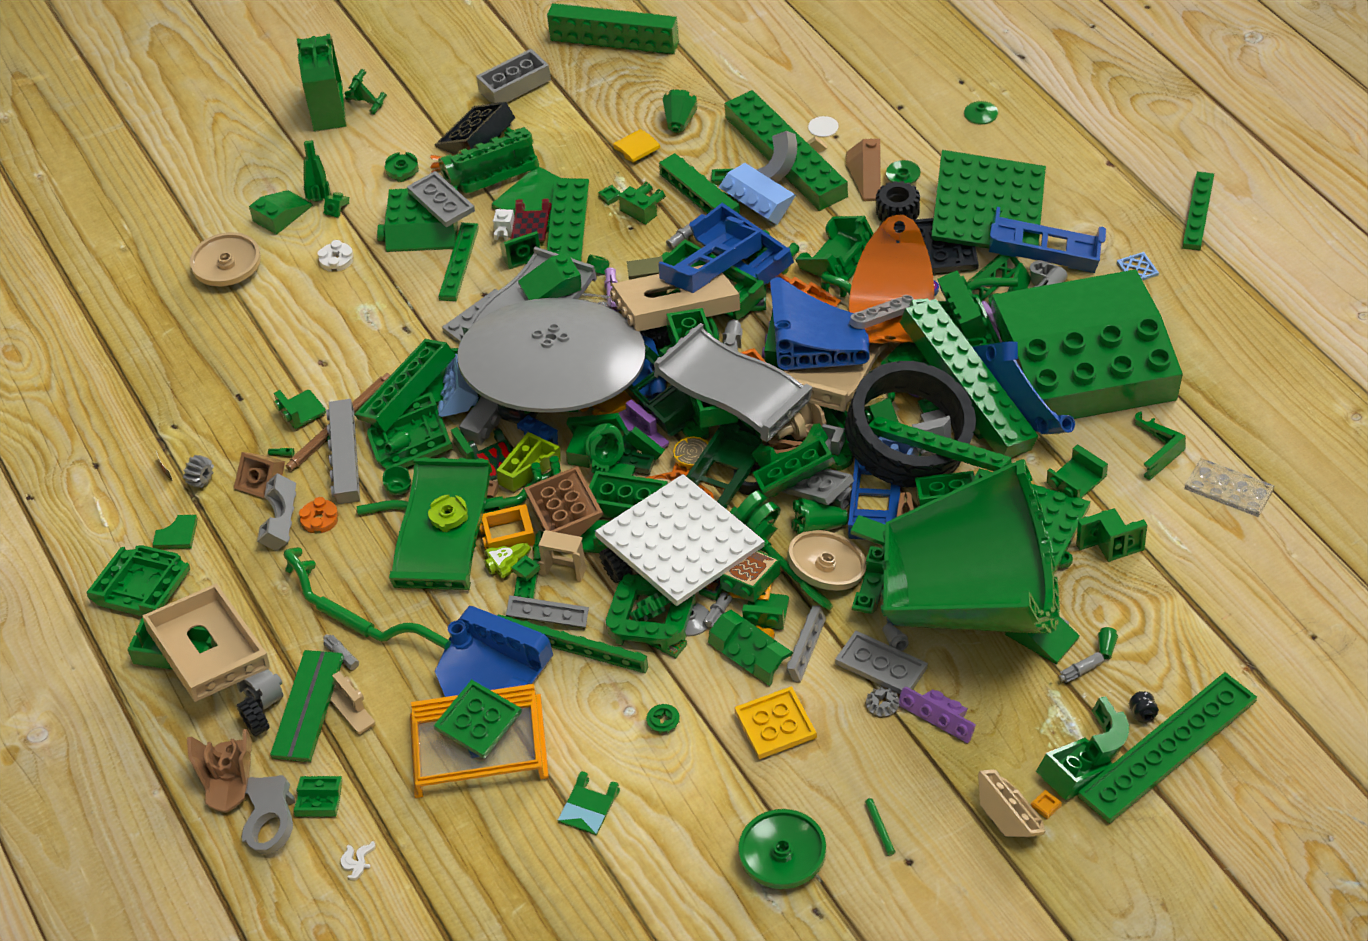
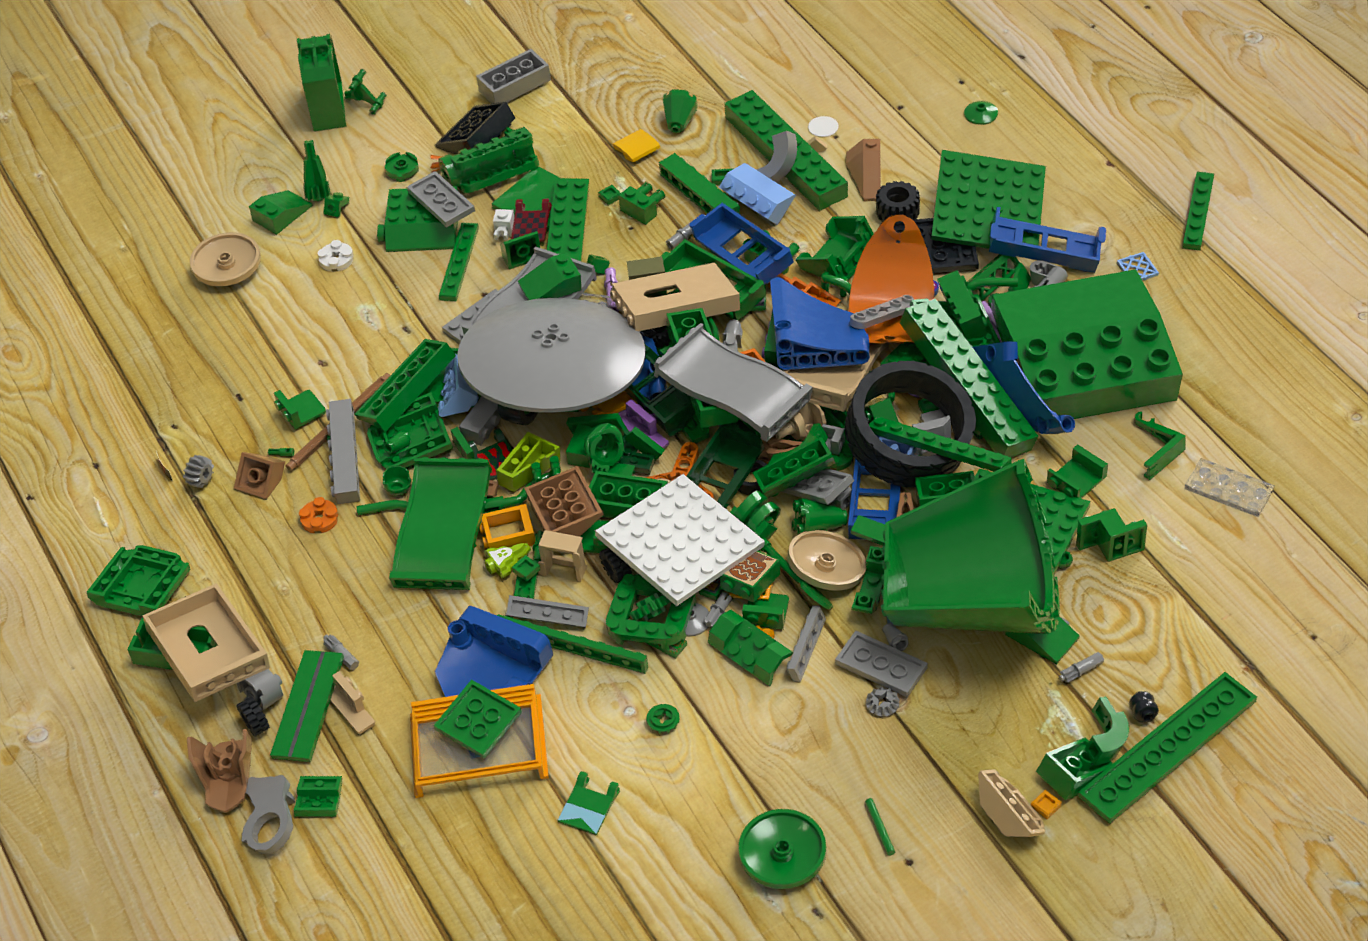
green tile [152,514,198,549] -> none
light grey arch [257,473,296,551] -> none
green piece [284,547,451,650] -> none
white piece [341,841,376,880] -> none
lime plate [428,495,468,532] -> none
blue bracket [517,415,558,446] -> none
green brick [547,3,679,54] -> none
blue piece [659,216,762,293] -> none
dark tan tile [673,436,708,470] -> none
yellow plate [734,686,817,759] -> none
green slope [752,444,779,468] -> none
green dish [886,160,921,184] -> none
medium lavender bracket [898,687,976,743] -> none
green cone [1098,627,1118,659] -> none

